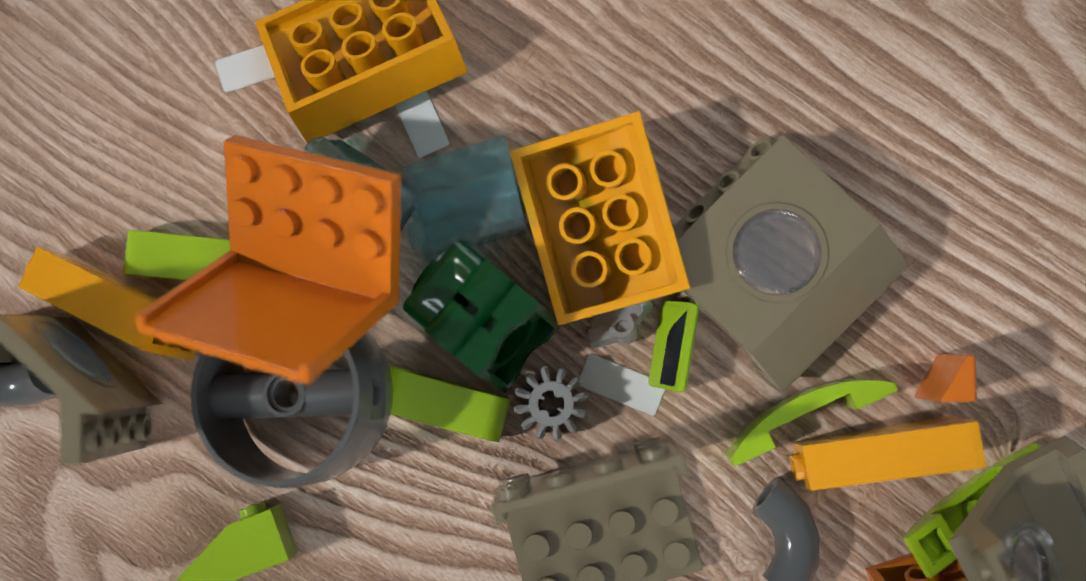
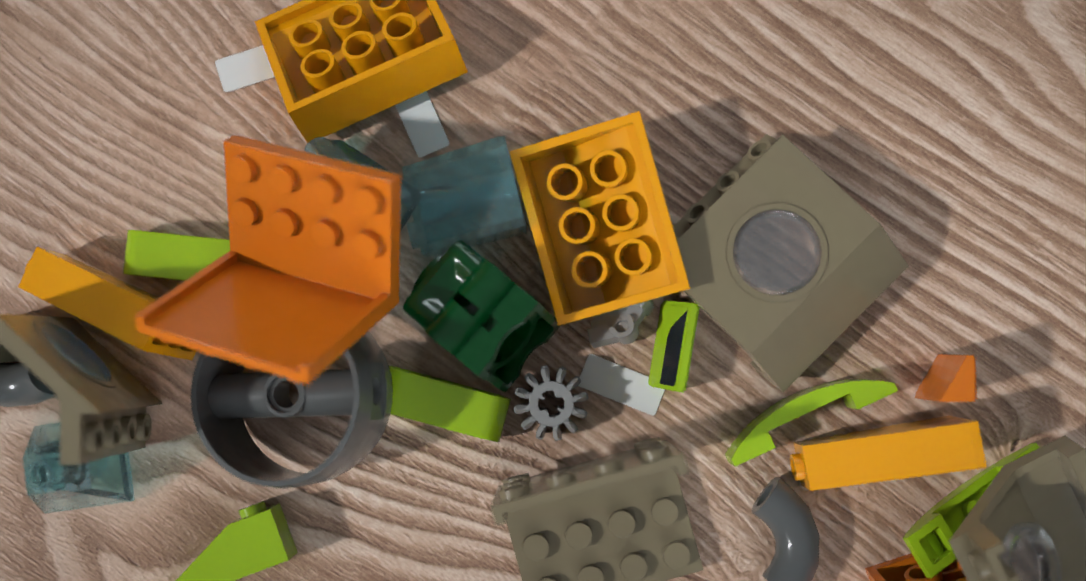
none -> clear light blue slope [23,423,135,514]

